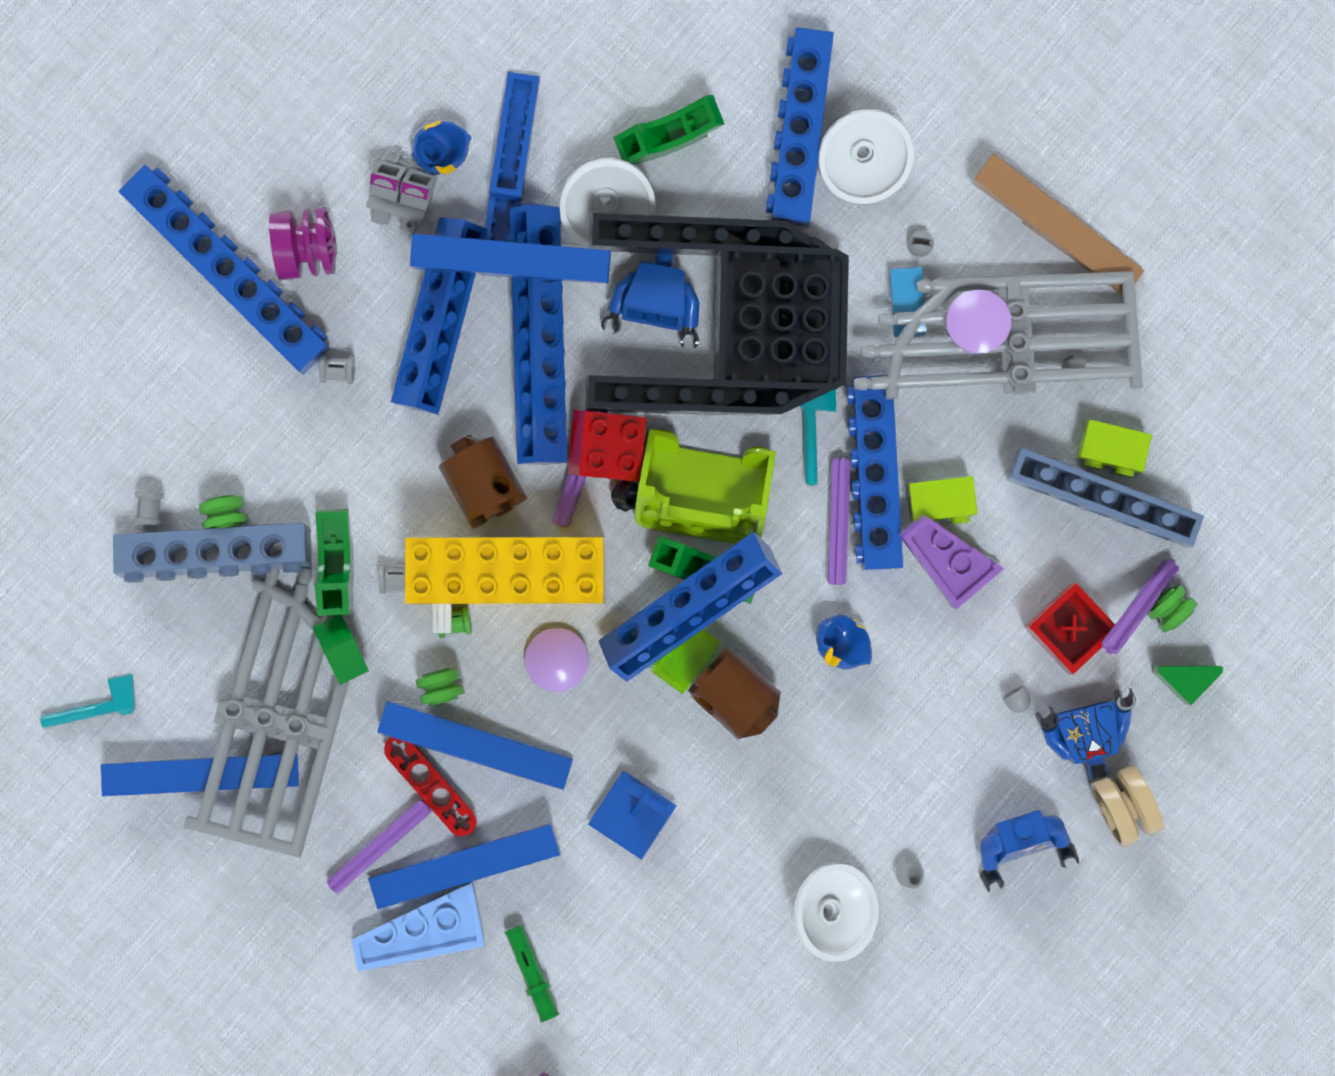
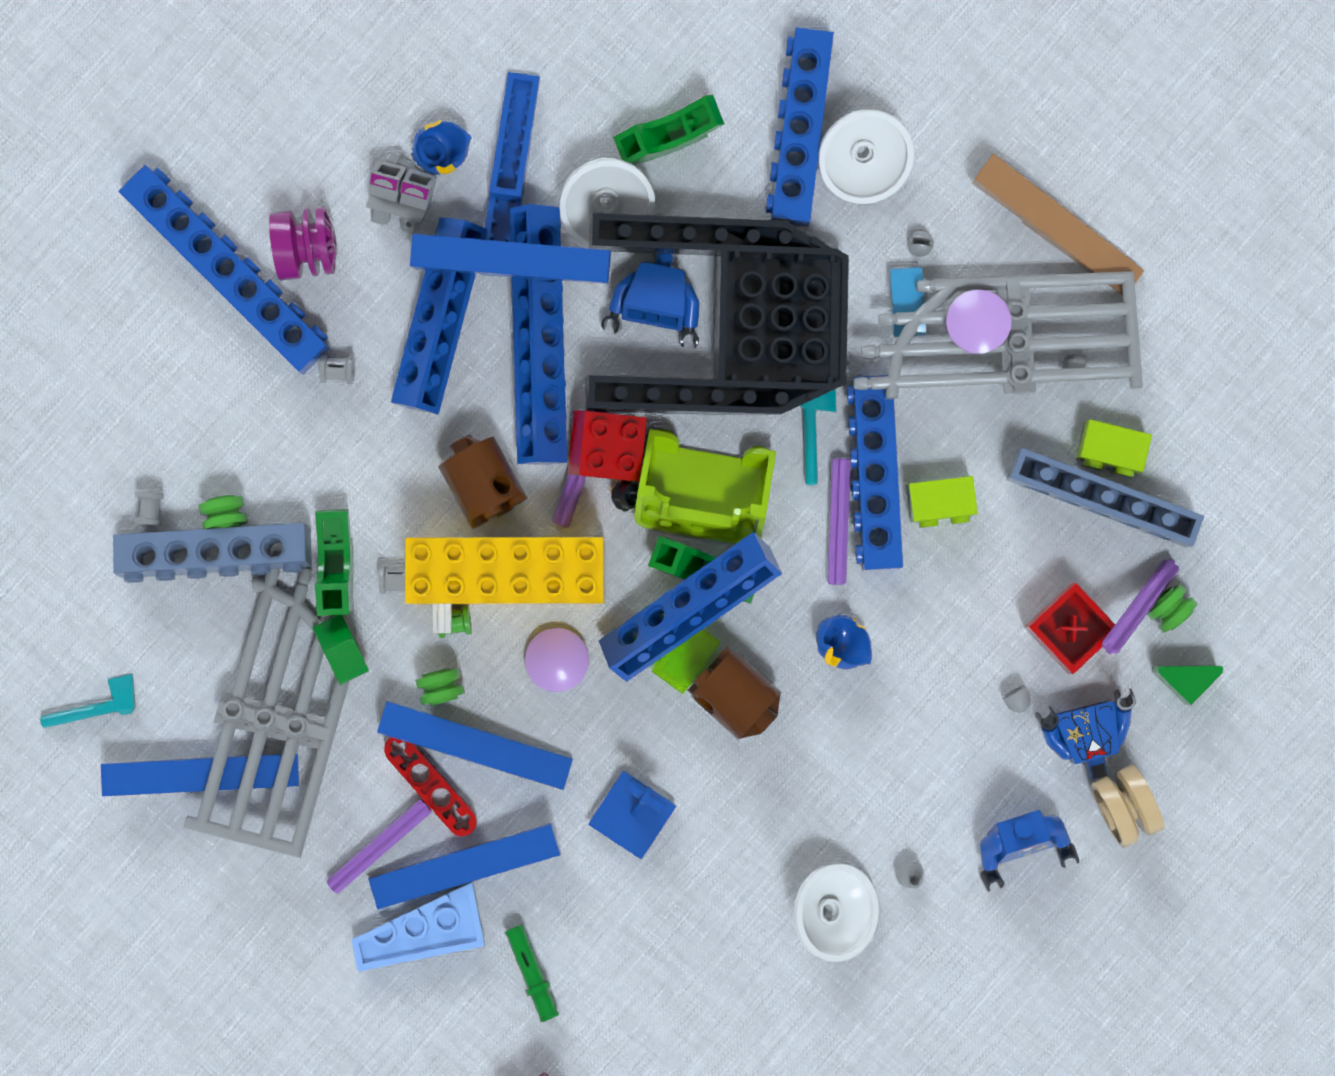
medium lavender wing [899,515,1005,609] -> none

